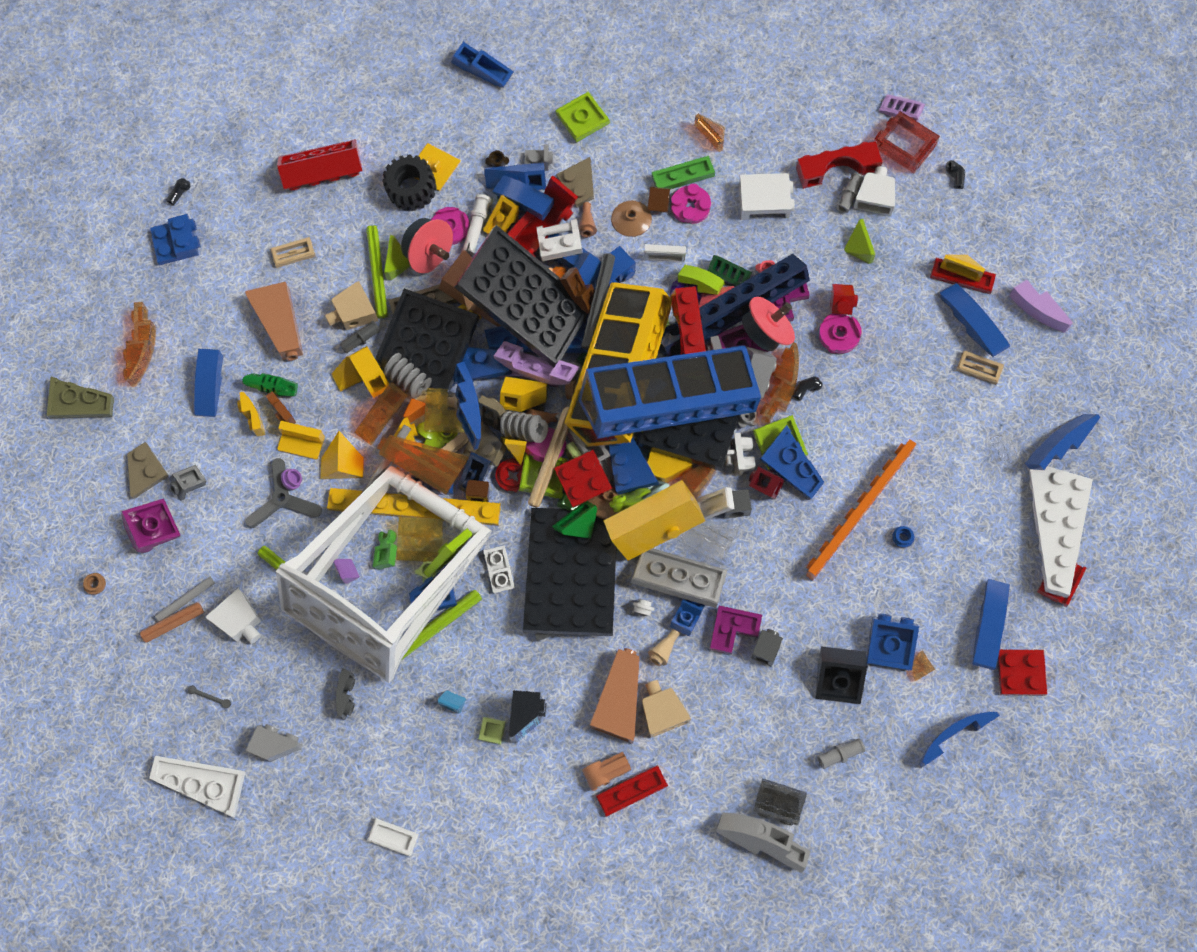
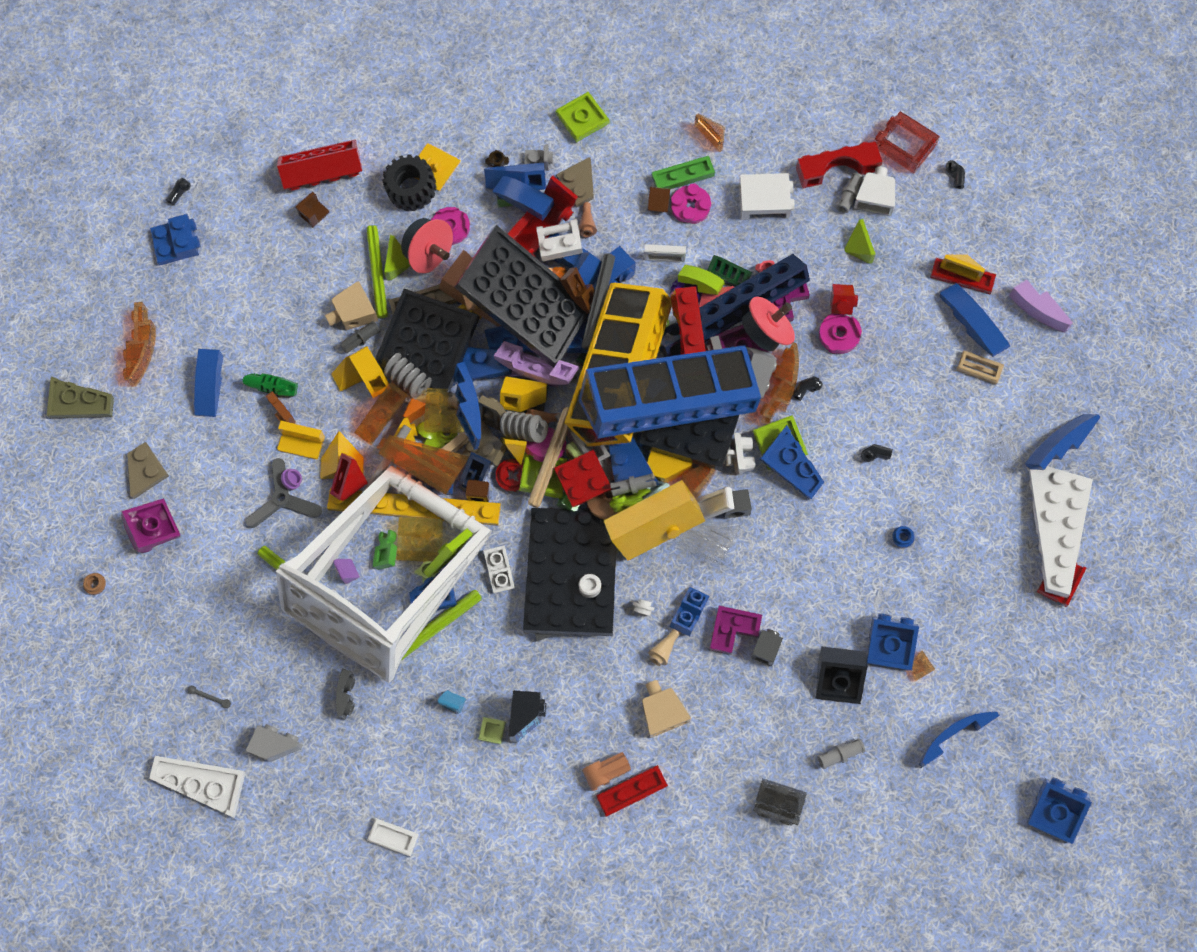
nougat axle [140,602,204,642] -> none
light grey bar [155,576,215,621] -> none
dark grey bracket [169,465,206,501] -> none
white torso [206,588,261,644] -> none
yellow slope [237,392,265,437] -> none
nougat slope [245,281,303,361] -> none
tan tile [271,237,316,268] -> none
blue slope [451,41,514,88] -> none
white pin [462,194,493,256] -> none
yellow slope [483,195,519,234] -> none
green slope [552,501,598,538] -> none
medium nougat plate [565,380,577,400] -> none
nougat slope [590,648,640,744] -> none
medium nougat dish [611,201,652,237] -> none
light grey tile [631,548,728,608] -> none
light grey slope [715,812,810,873] -> none
light grey plate [738,412,758,428] -> none
dark red brick [749,467,785,499] -> none
orange plate [806,439,917,581] -> none
lavender slope [879,94,925,126] -> none
blue slope [972,579,1010,671] -> none
red plate [998,649,1048,696] -> none
none -> reddish brown panel [296,192,329,227]
none -> red slope [330,453,368,501]
none -> white tile [579,574,601,598]
none -> light grey pin [610,473,656,497]
none -> black arm [861,444,893,462]
none -> blue plate [1027,777,1092,844]

